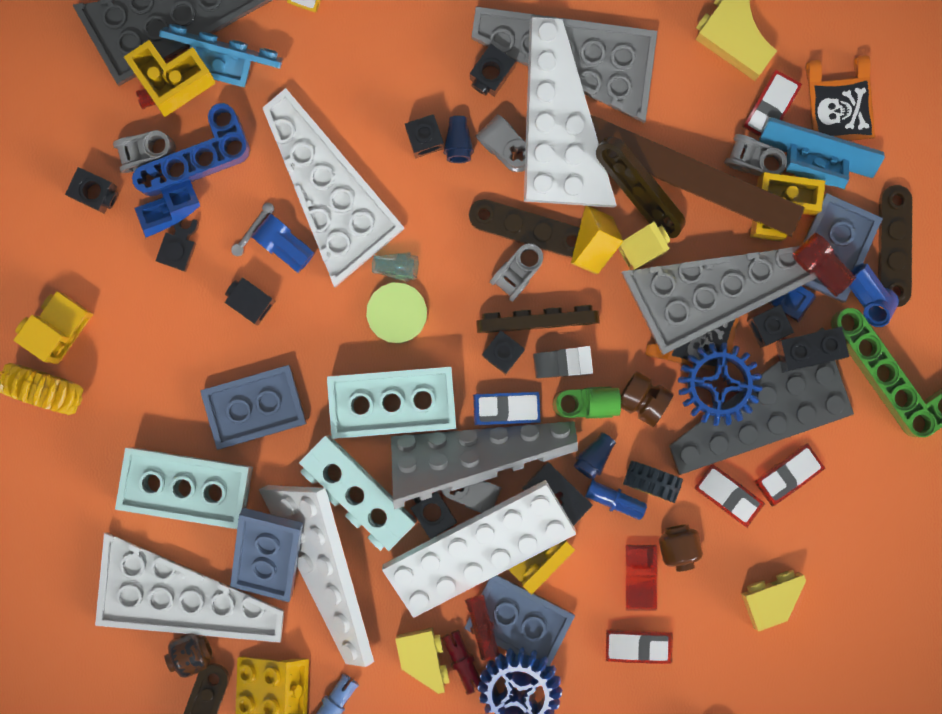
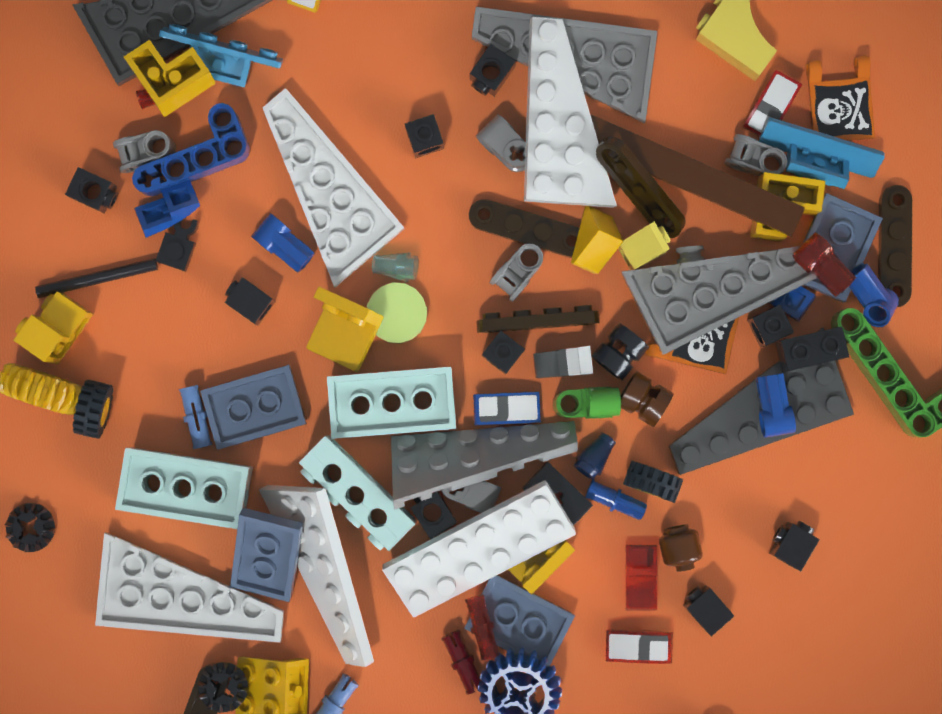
reddish brown head [164,634,213,678] -> none
light grey hinge [231,202,274,256] -> none
light yellow slope [395,628,450,694] -> none
dark blue cone [443,116,474,163] -> none
blue gear [678,342,762,426] -> none
slope [694,464,765,528] -> none
light yellow slope [741,570,806,632] -> none
slope [754,443,825,506] -> none
none -> black gear [4,503,55,552]
none -> black bar [35,258,158,298]
none -> black wheel [73,380,113,439]
none -> medium blue pin [179,385,212,449]
none -> black gear [198,662,248,713]
none -> yellow bracket [306,286,384,372]
none -> black wheel [591,323,649,381]
none -> light grey bush [676,246,705,264]
none -> black brick [683,585,734,637]
none -> blue piece [756,373,796,438]
none -> black brick [769,521,820,571]

